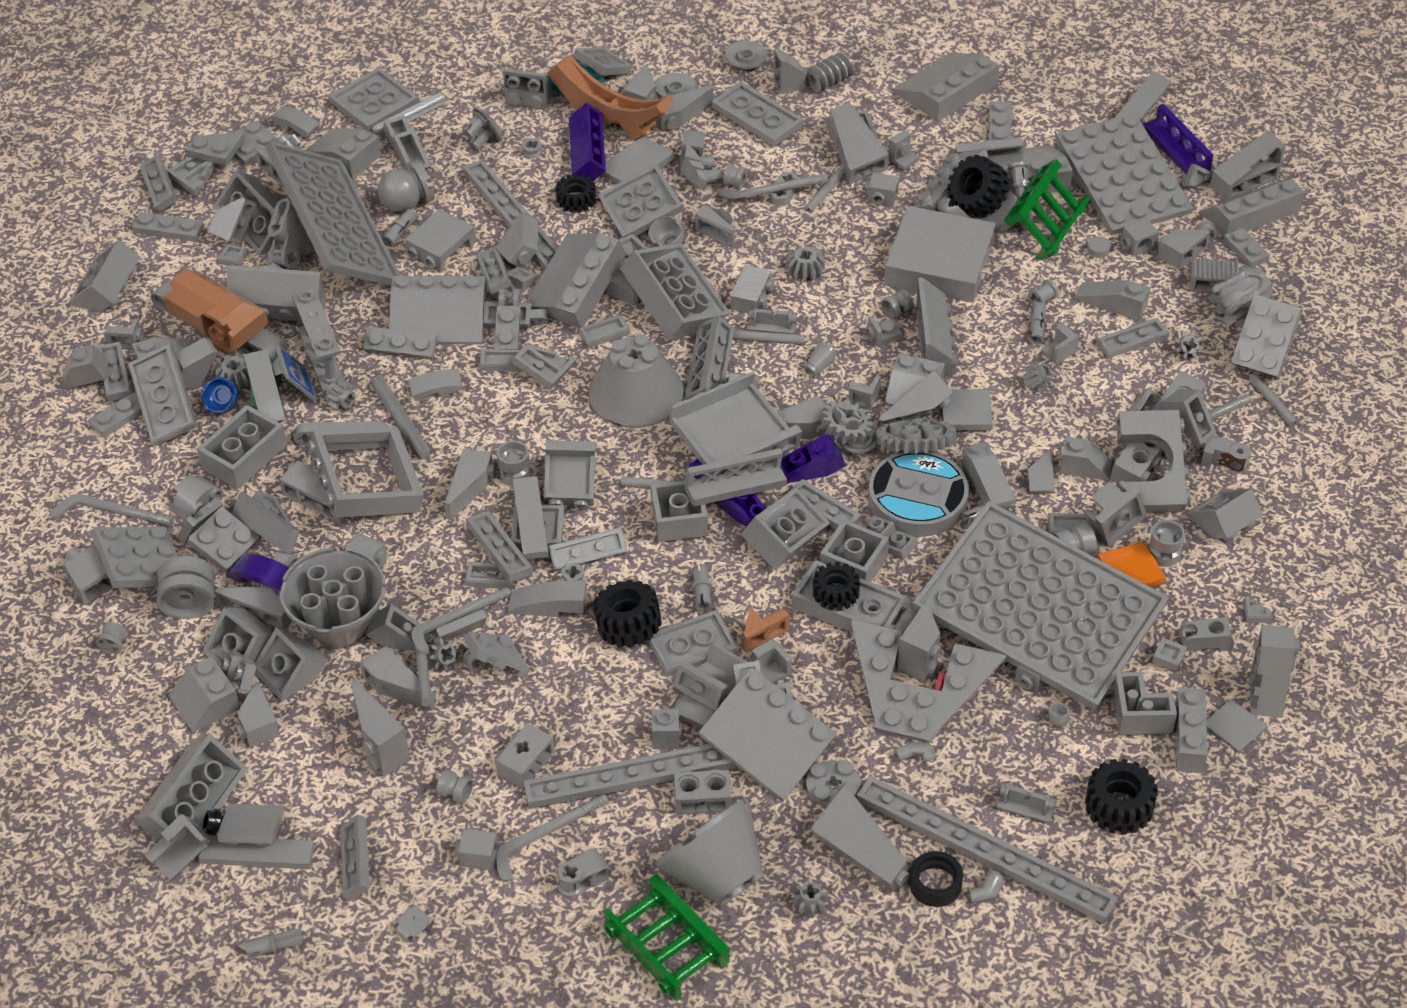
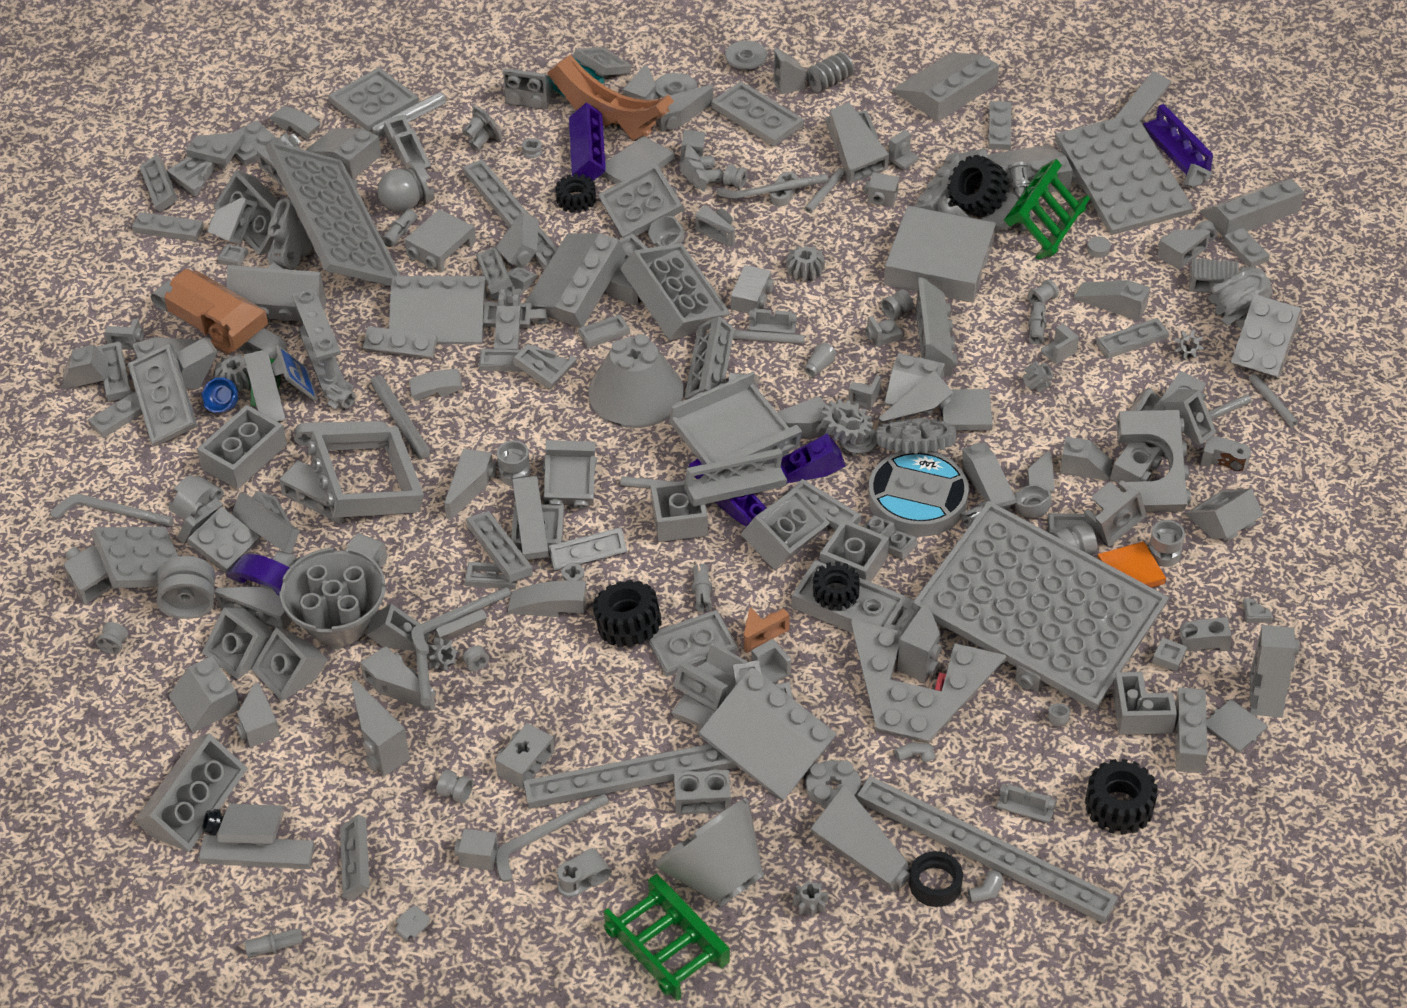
light grey slope [67,240,140,312] -> none
light grey panel [144,814,212,879] -> none
light grey slope [221,650,257,691] -> none
light grey wing [463,632,530,678] -> none
light grey brick [652,709,679,749] -> none
light grey tile [955,138,1023,154] -> none
light grey brick [1121,219,1159,257] -> none
light grey wedge [1210,130,1286,201] -> none
none -> light grey hair [1015,484,1052,519]

